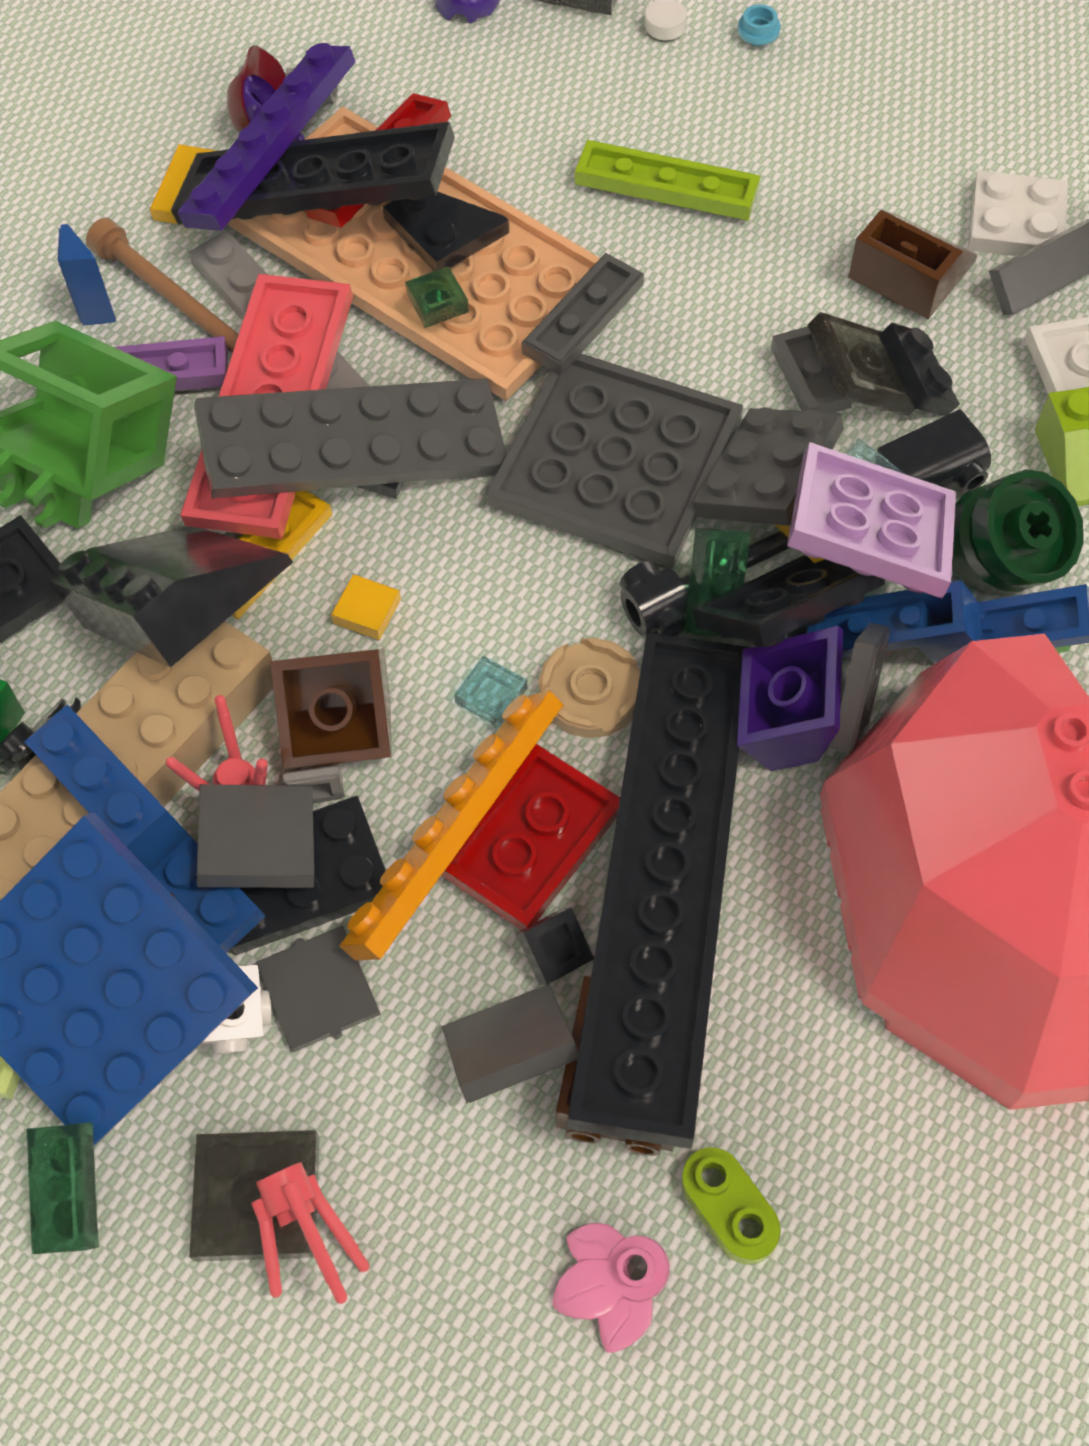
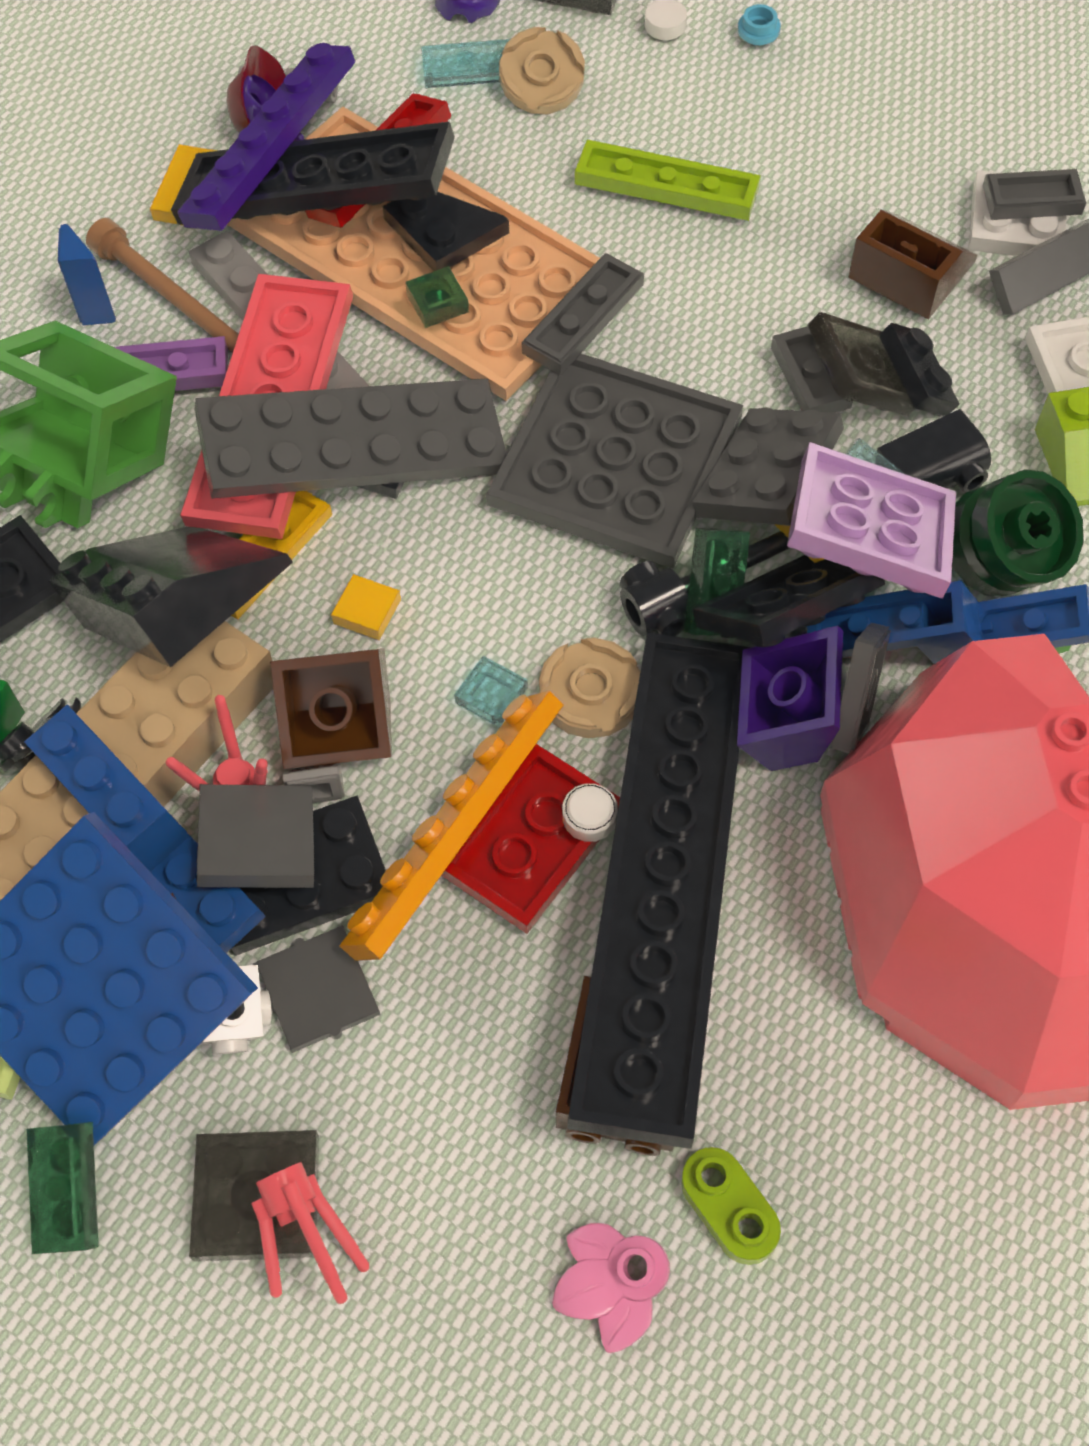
dark grey tile [442,984,579,1103] -> none
black plate [516,907,594,985] -> none
none -> clear light blue tile [421,39,511,89]
none -> tan tile [499,27,585,114]
none -> white piece [563,784,618,842]
none -> dark grey tile [983,169,1086,220]

